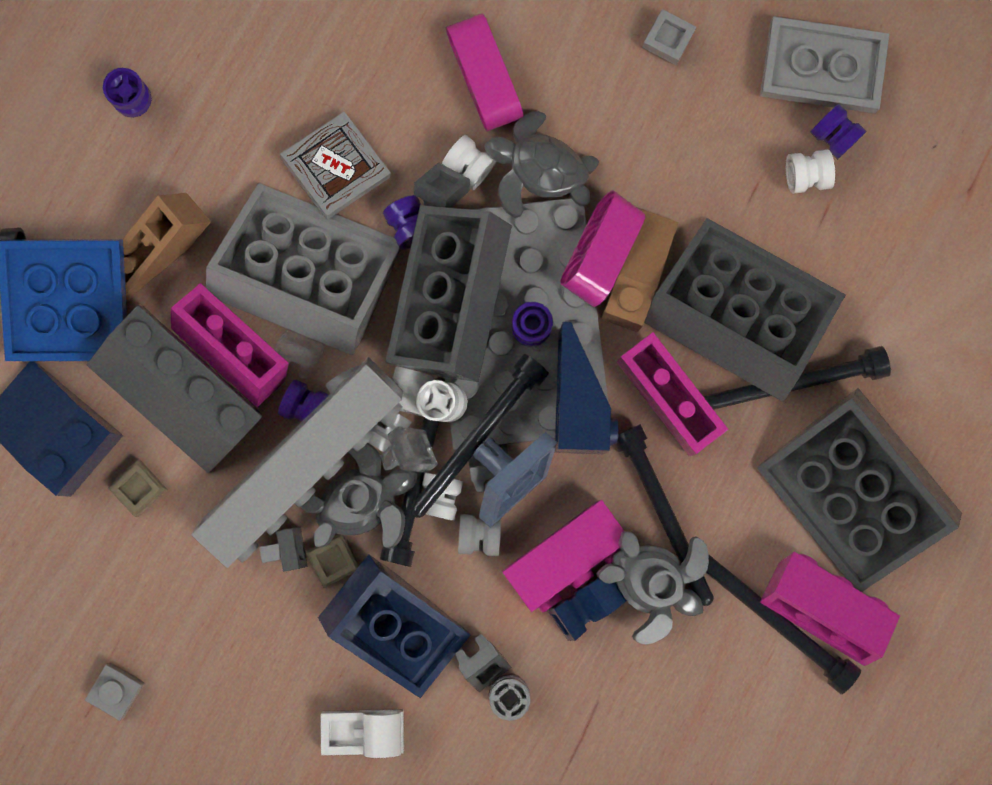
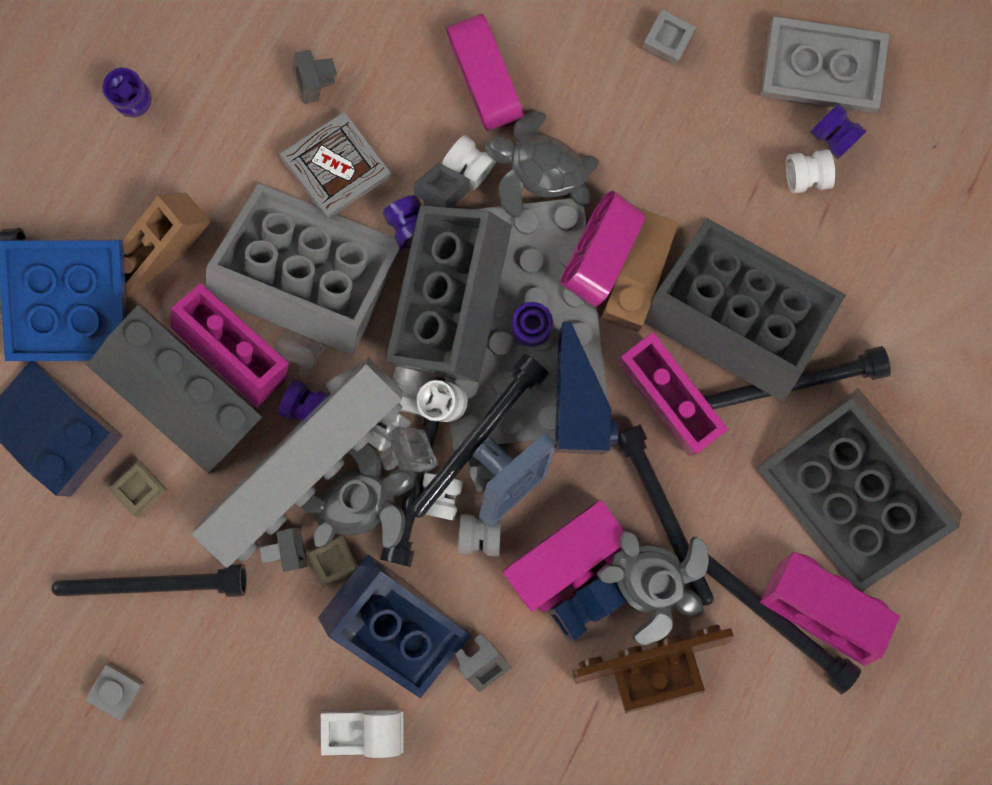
light grey wheel [489,674,530,721] -> none
none -> black piece [51,564,247,597]
none -> dark grey tile [293,50,337,104]
none -> reddish brown bracket [572,625,734,714]

